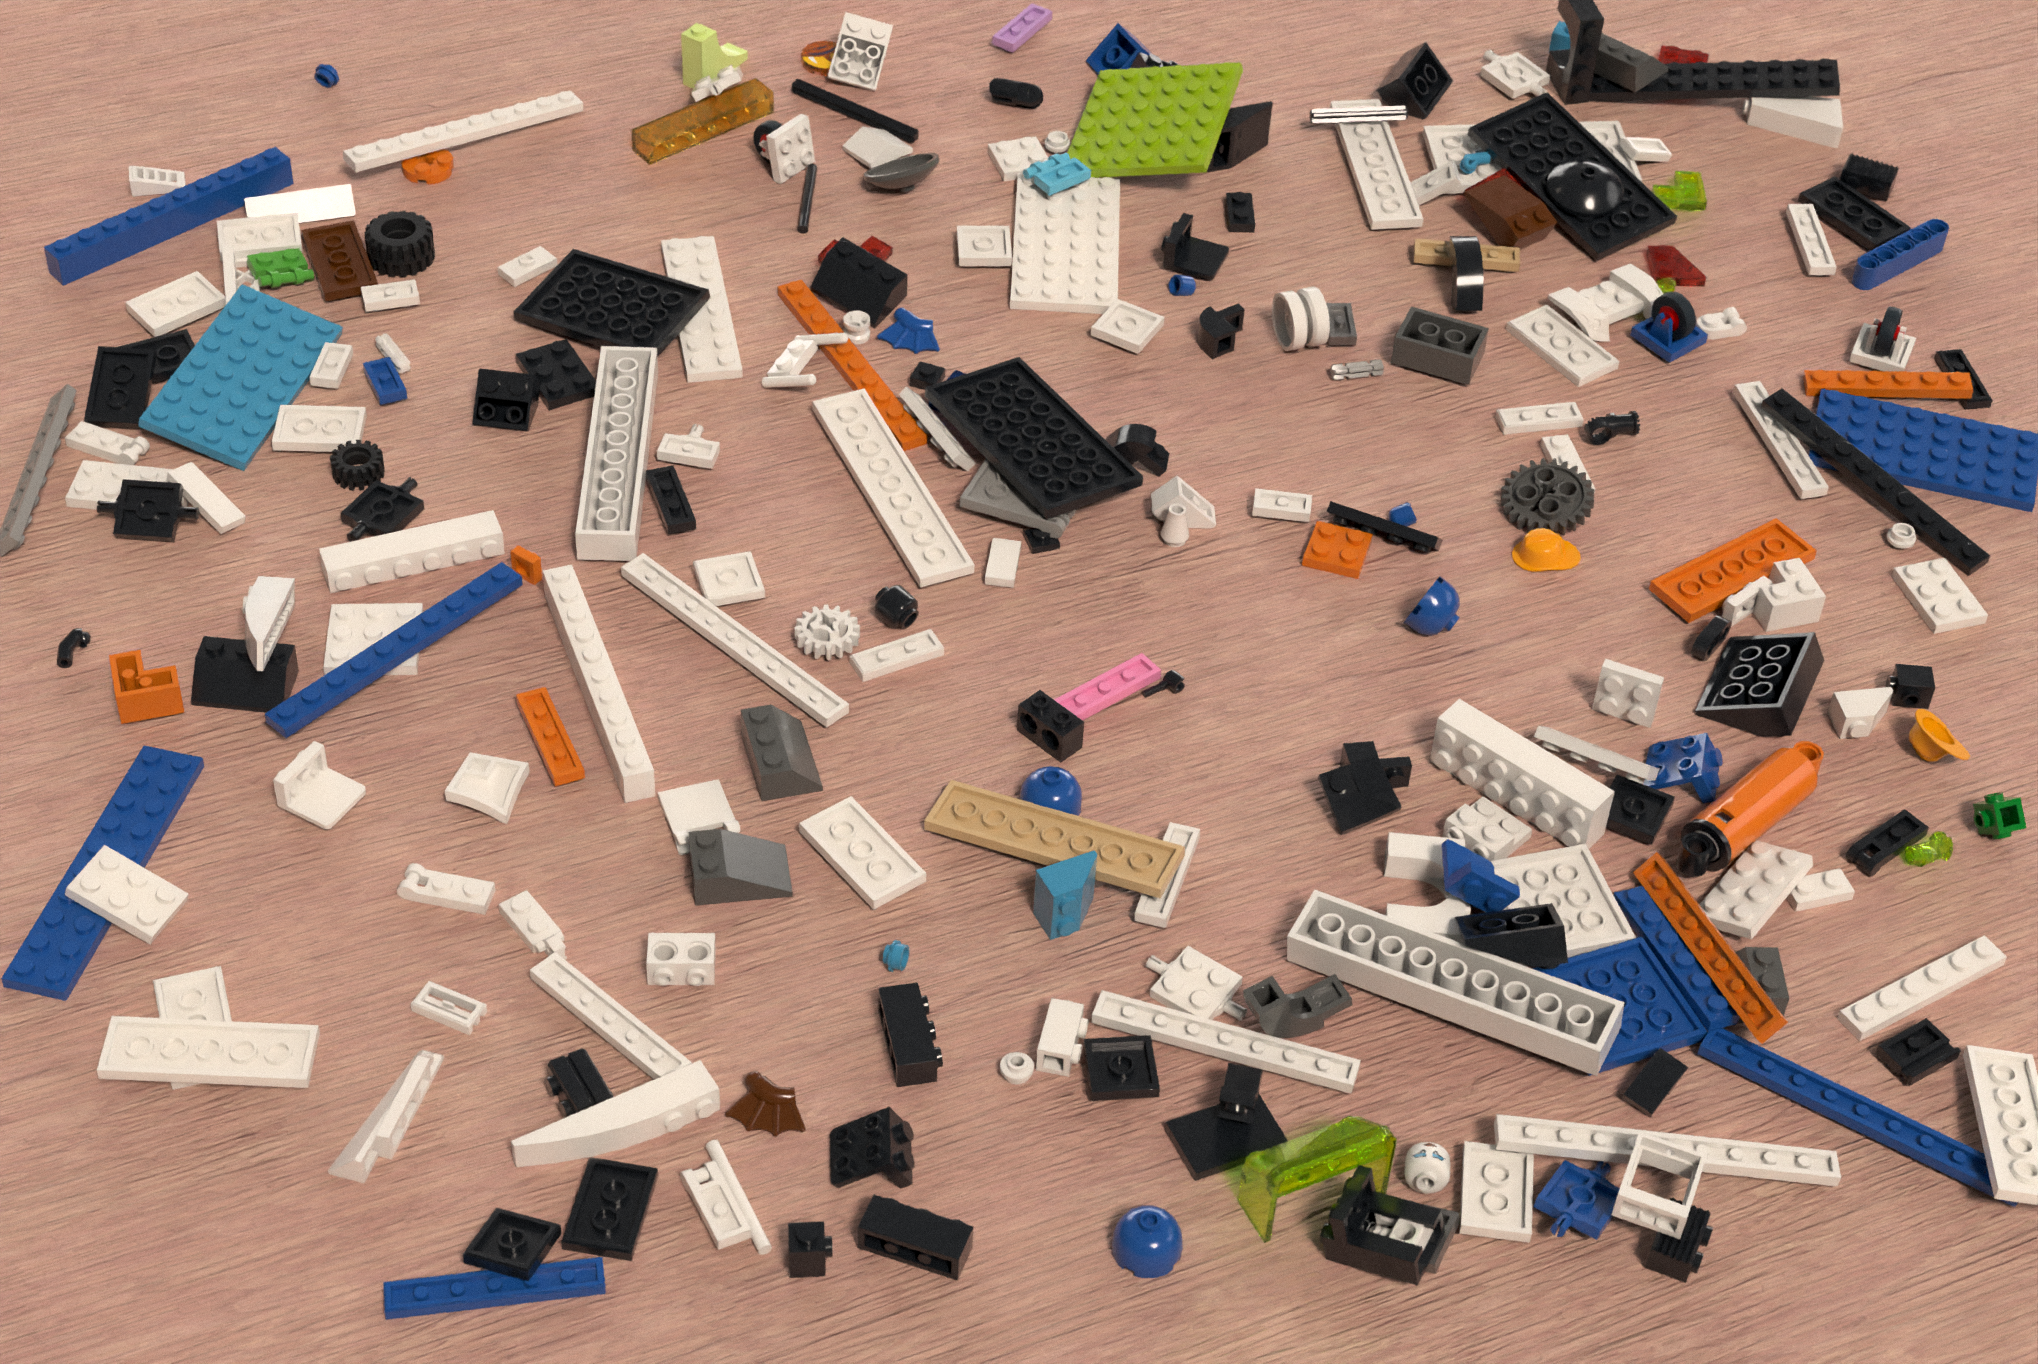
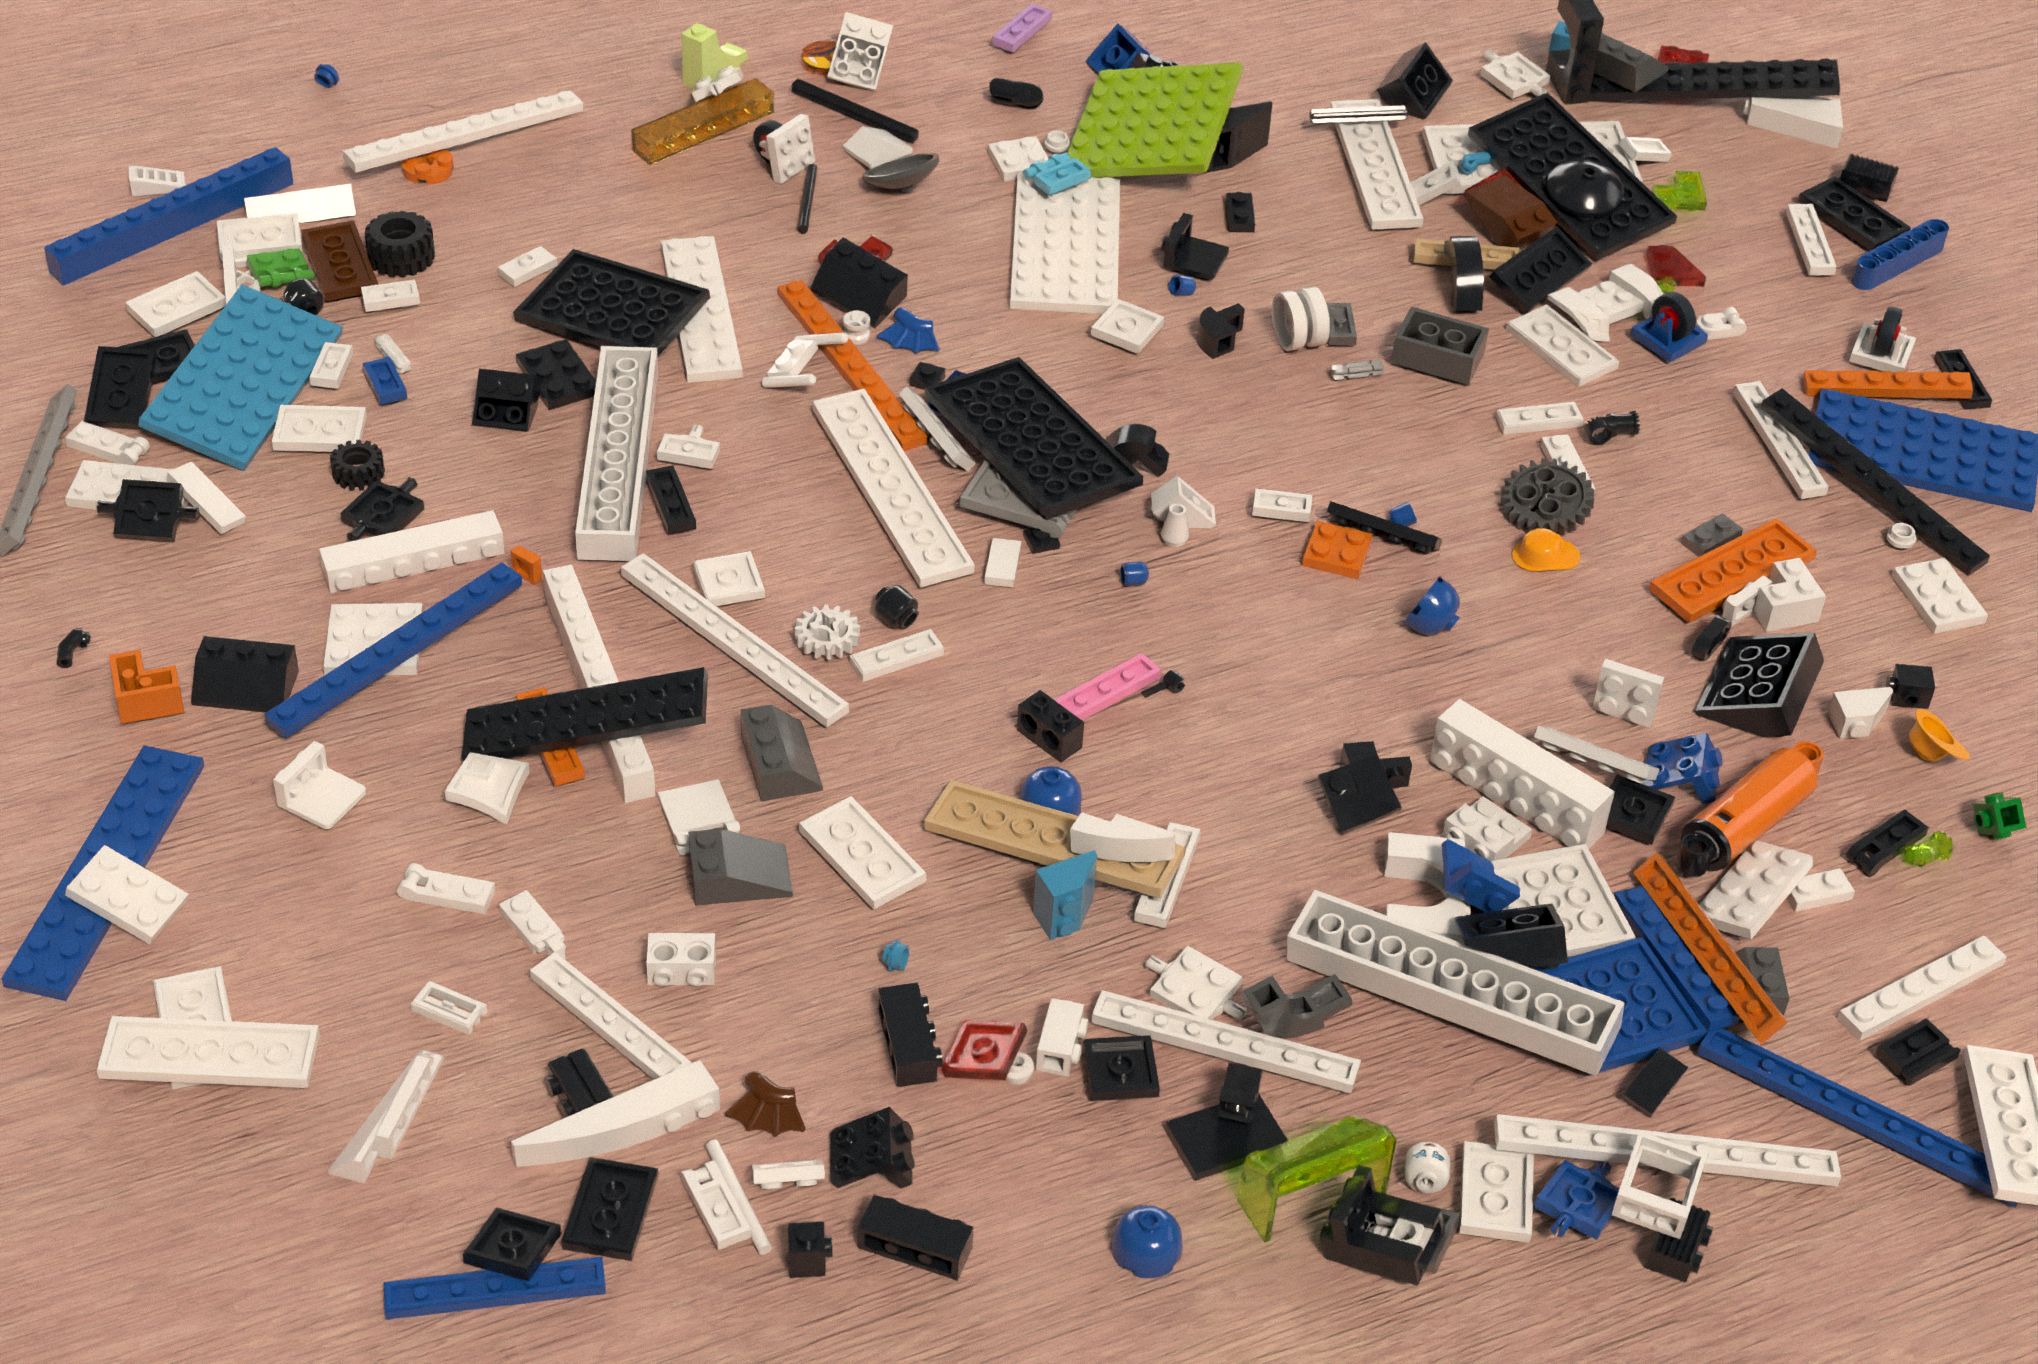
white slope [243,576,295,671] -> none
white plate [957,226,1012,267] -> none
none -> black head [283,278,324,315]
none -> black plate [462,667,708,761]
none -> white plate [752,1159,825,1189]
none -> clear red plate [941,1020,1028,1080]
none -> white slope [1070,812,1175,862]
none -> blue piece [1120,561,1149,586]
none -> black plate [1489,227,1592,314]
none -> flat silver plate [1681,513,1743,557]

